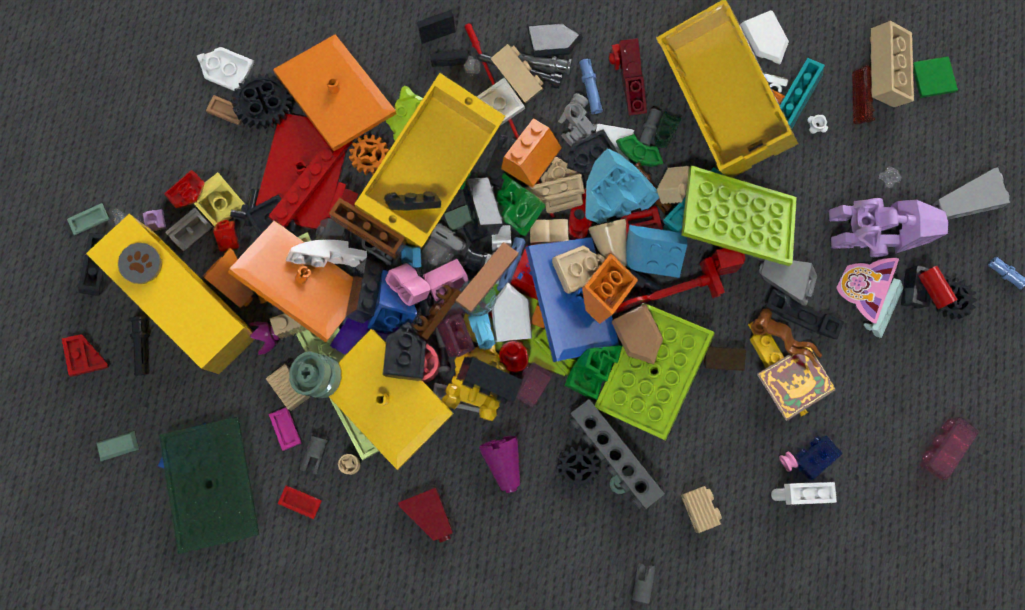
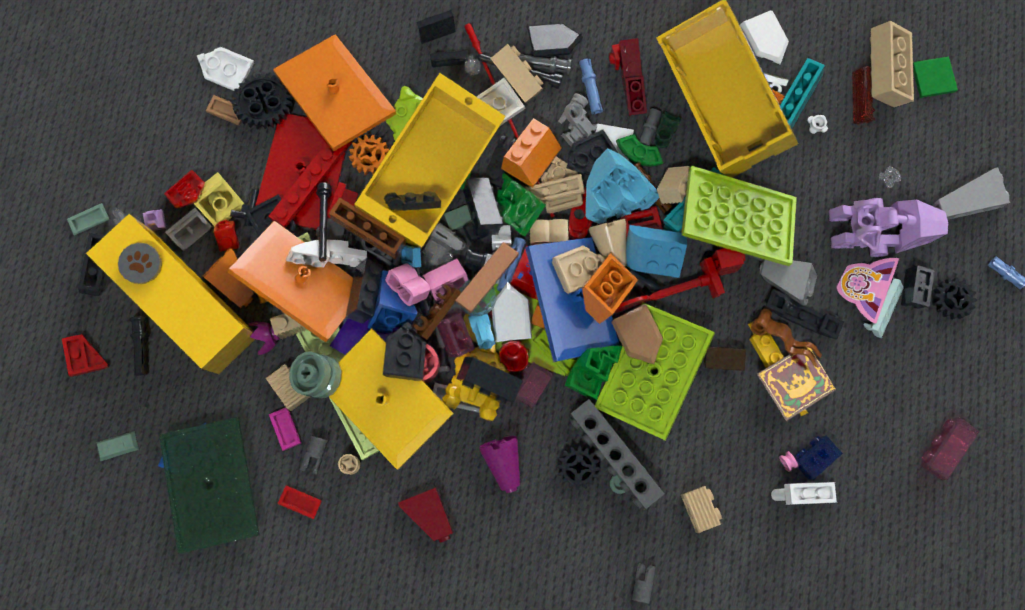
red brick [918,266,958,309] -> none
none -> black piece [316,182,332,262]

